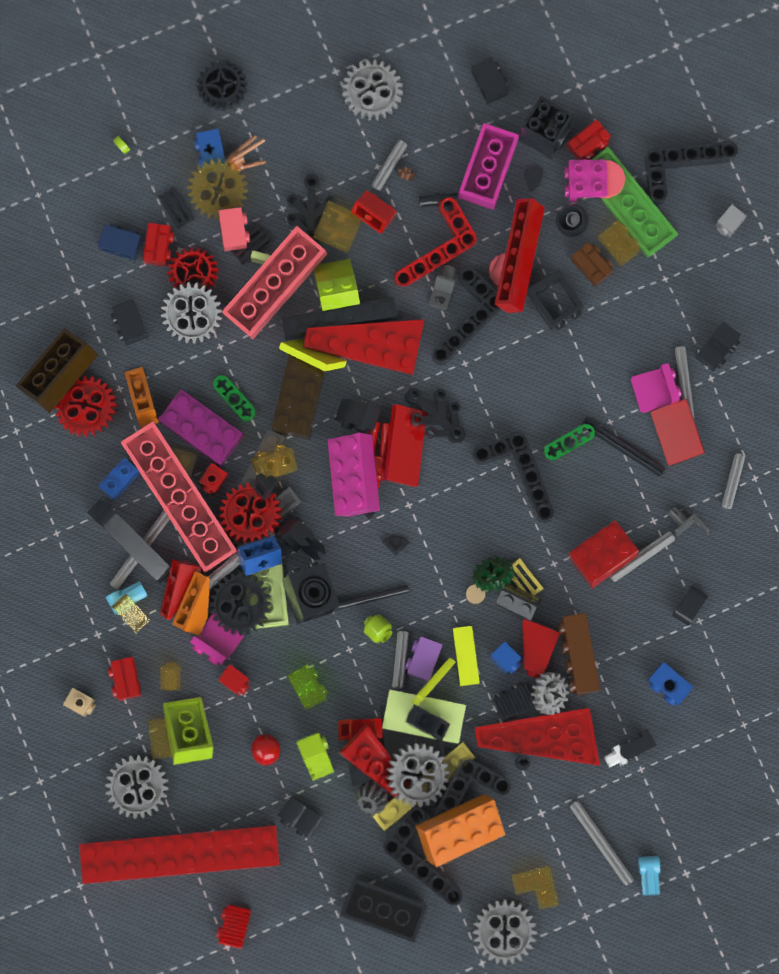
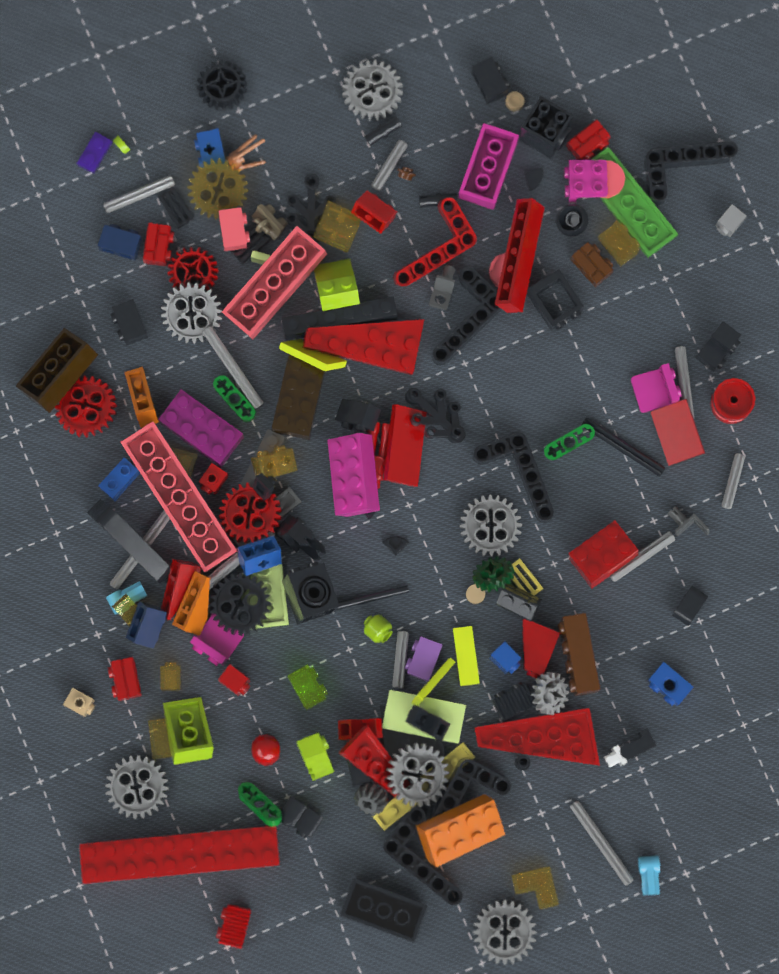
none -> dark purple plate [77,132,112,174]
none -> light grey axle [103,176,175,213]
none -> dark blue brick [126,602,167,649]
none -> light grey axle [202,326,263,408]
none -> green beam [238,782,282,827]
none -> dark tan hips [252,204,287,241]
none -> black pin [364,116,402,146]
none -> light grey gear [460,494,522,557]
none -> tan tile [506,92,525,112]
none -> red wheel [710,378,756,424]

